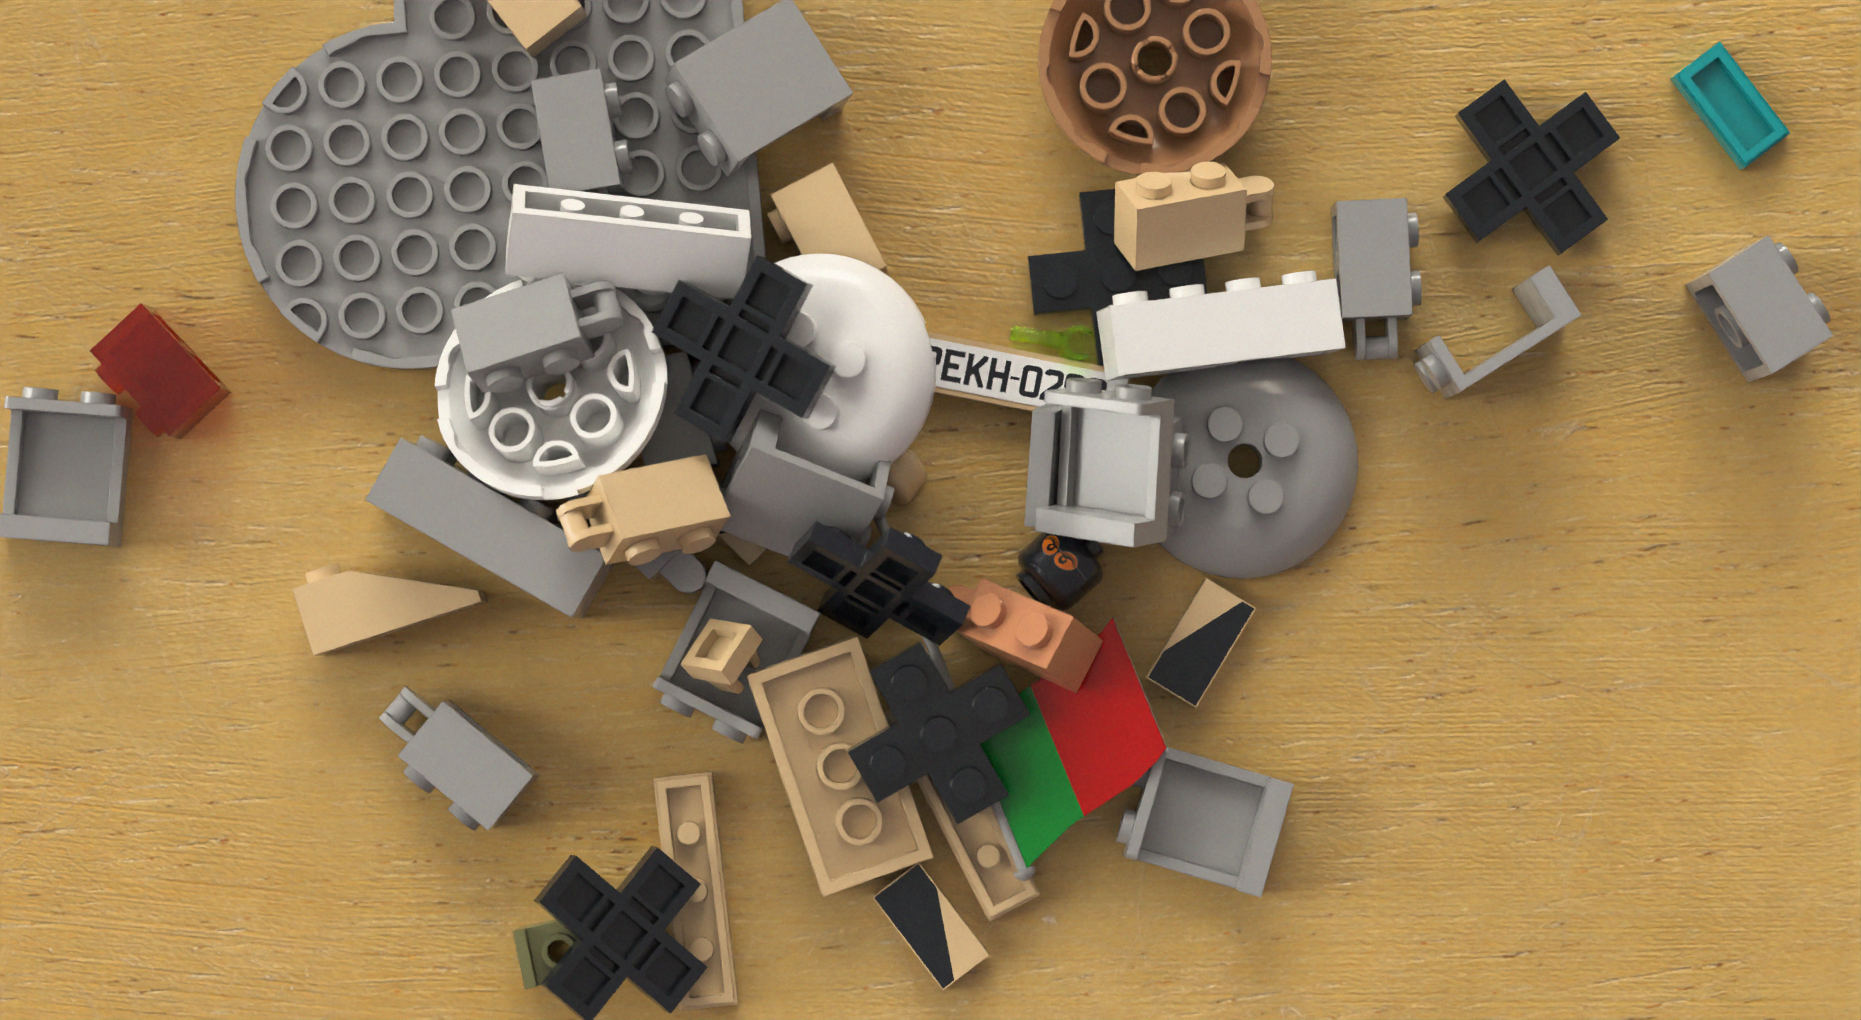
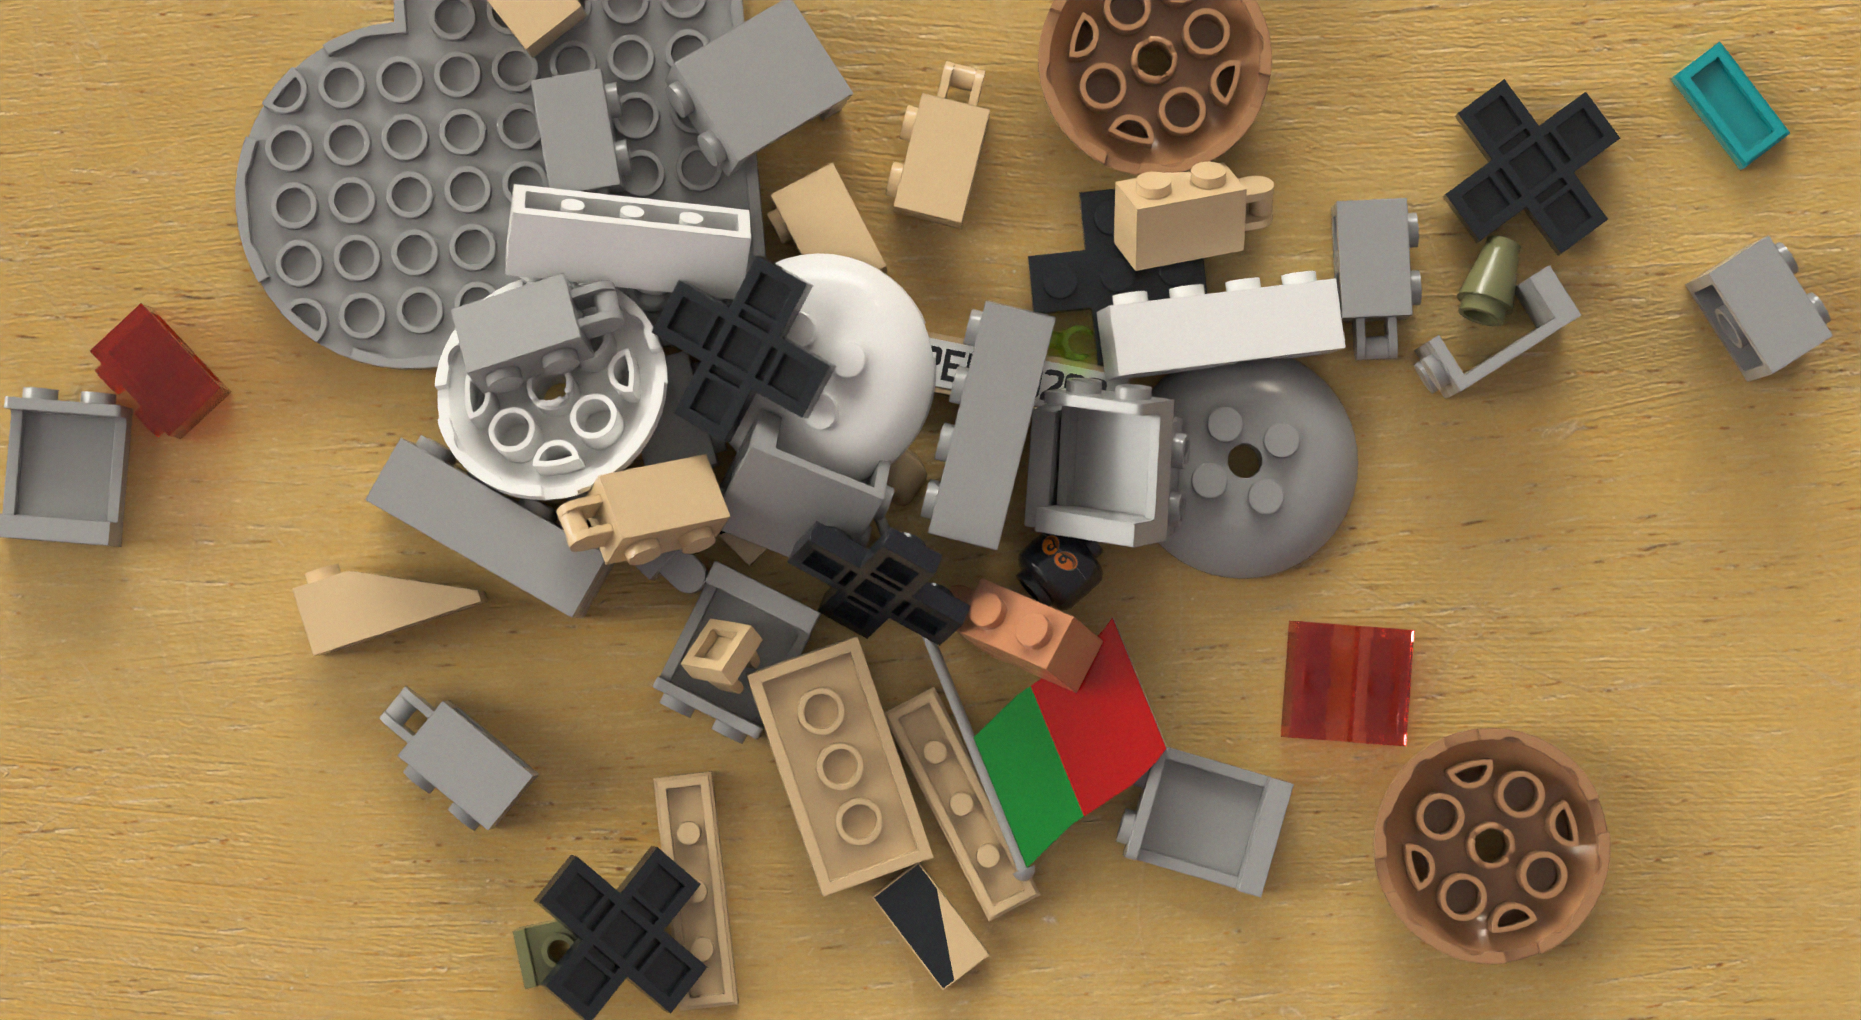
black plate [848,641,1031,824] -> none
black tile [1145,578,1256,708] -> none
none -> tan brick [885,61,990,229]
none -> light grey brick [920,300,1056,550]
none -> clear red slope [1280,621,1415,746]
none -> medium nougat brick [1373,728,1611,964]
none -> olive cone [1457,235,1521,327]

